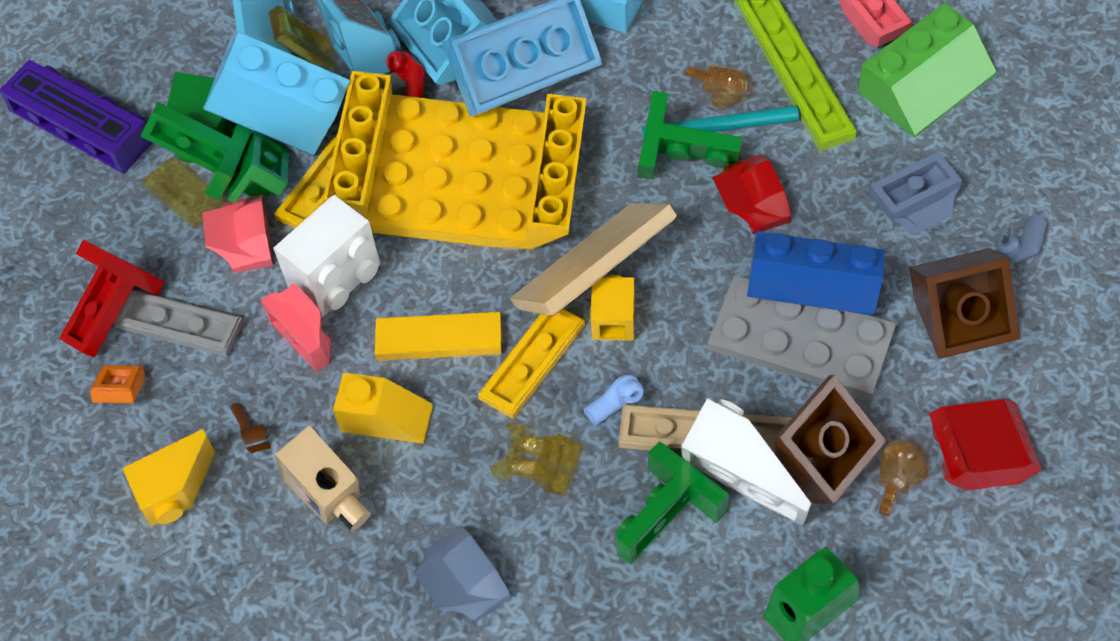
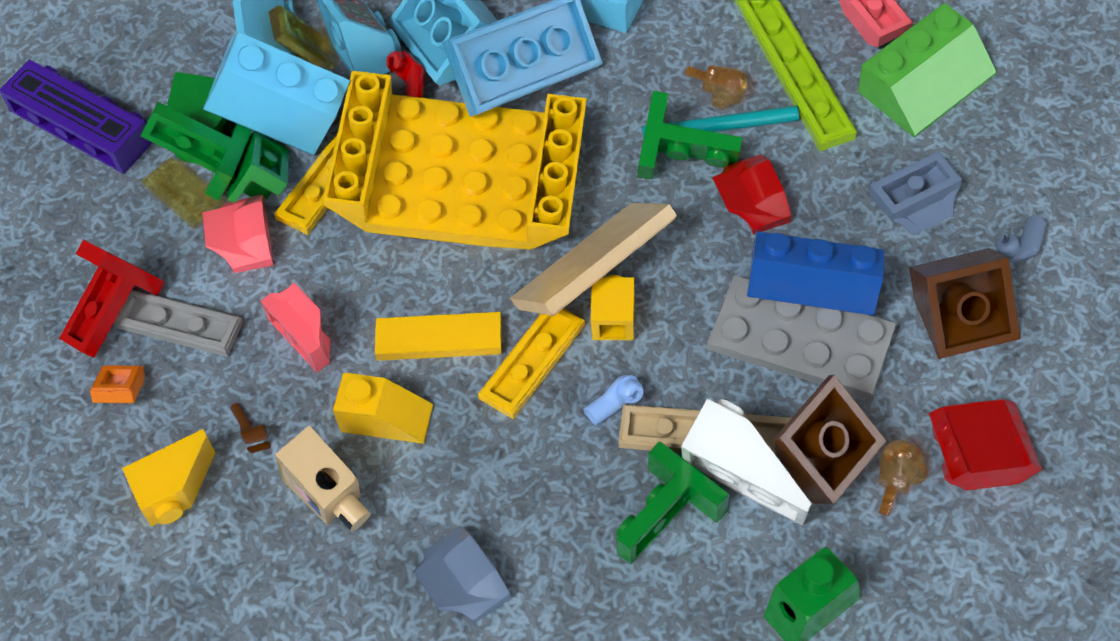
white brick [273,195,381,317] -> none
clear yellow piece [490,423,582,496] -> none

